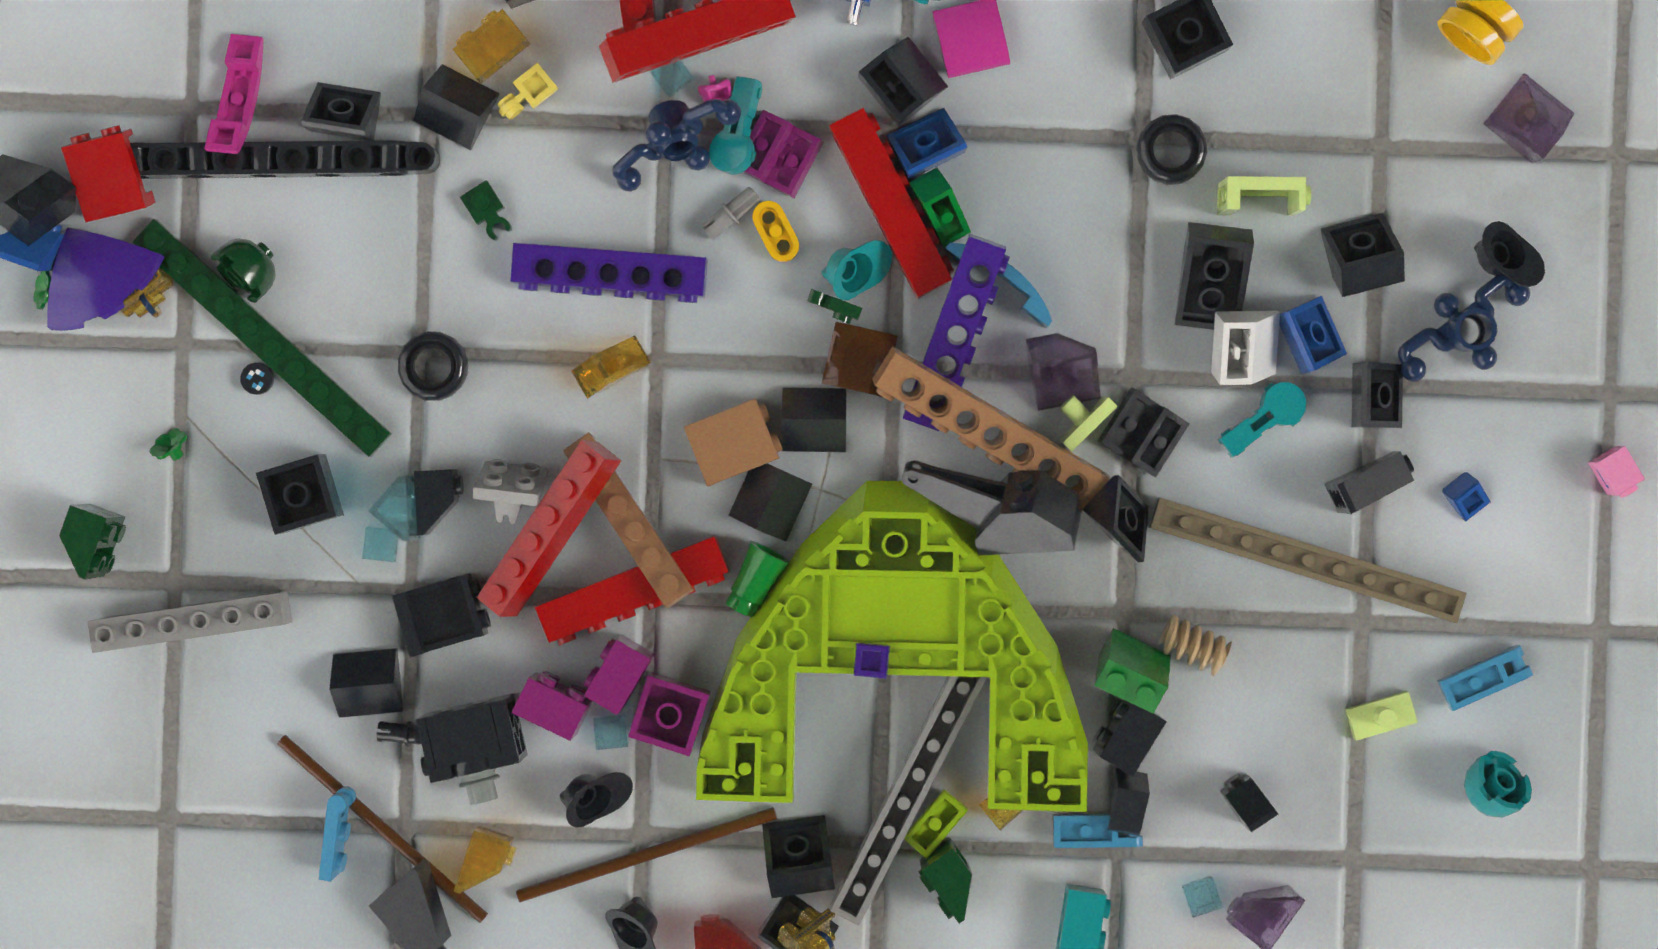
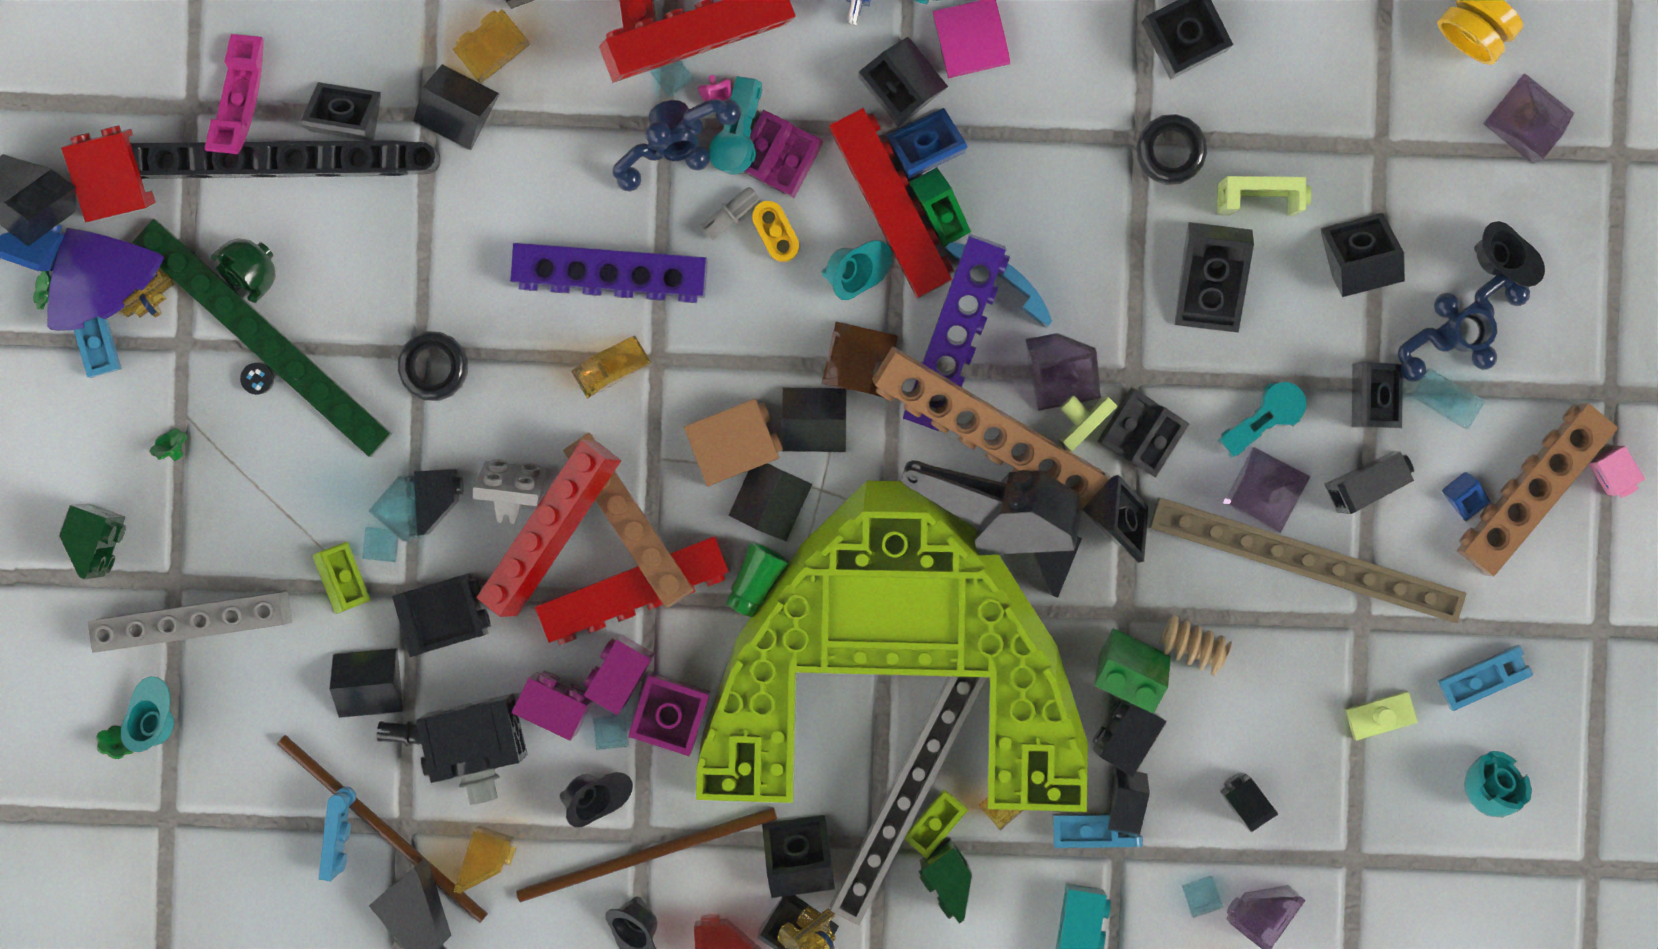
black brick [256,454,344,535] -> none
dark green plate [460,180,512,241] -> none
light yellow plate [497,63,558,120] -> none
dark green plate [807,289,863,324] -> none
dark purple tile [854,643,890,679] -> none
white slope [1211,311,1280,385] -> none
blue slope [1279,296,1347,374] -> none
none -> dark azure plate [74,317,122,378]
none -> green plant [96,725,134,759]
none -> teal piece [121,676,174,753]
none -> lime slope [313,541,371,614]
none -> black slope [1032,536,1082,598]
none -> clear purple slope [1224,447,1311,533]
none -> clear light blue plate [1411,368,1485,429]
none -> medium nougat brick [1456,403,1618,577]

